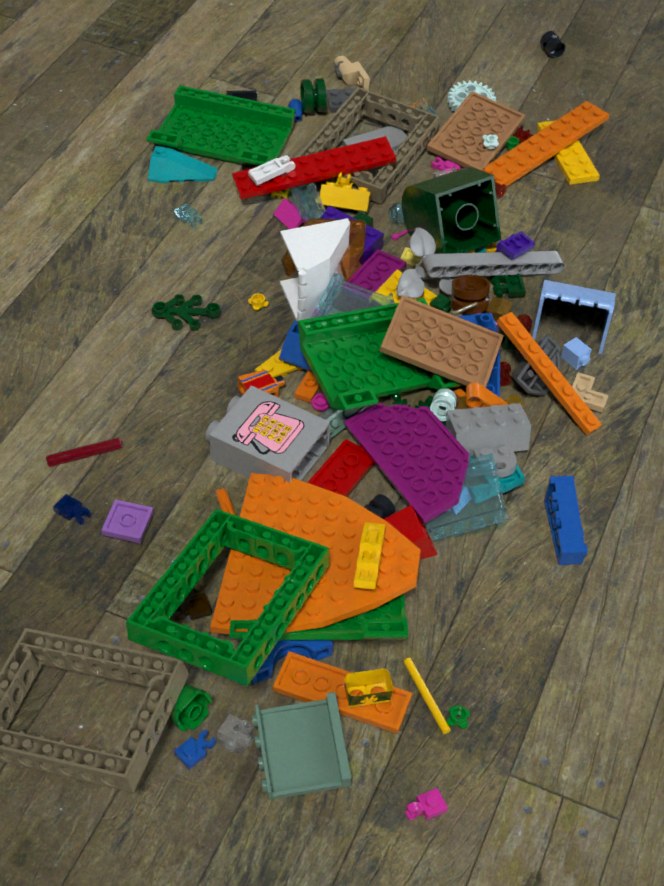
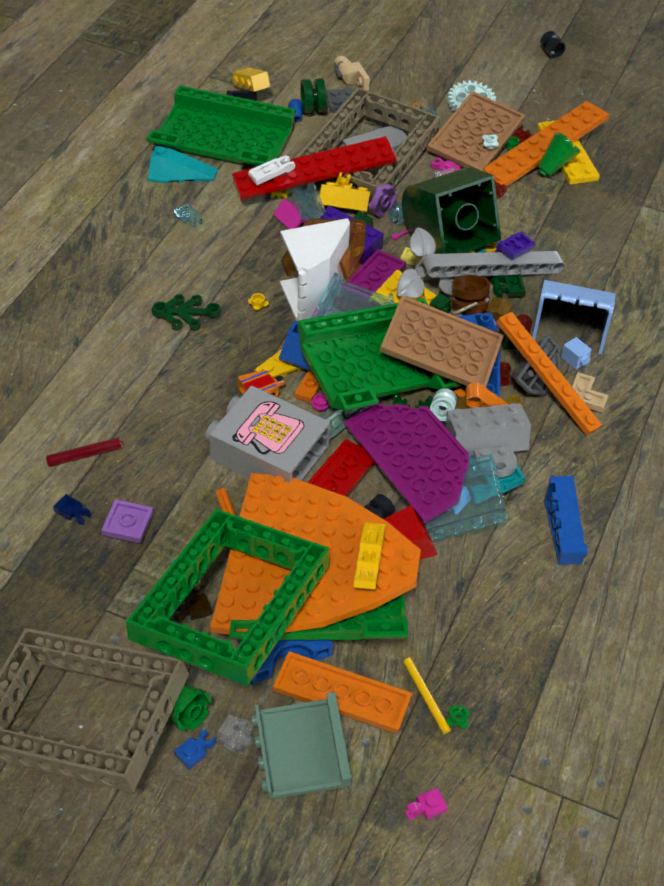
yellow piece [345,669,394,708] -> none
none -> yellow brick [232,67,270,92]
none -> medium lavender plate [368,184,397,217]
none -> green cone [538,132,581,177]

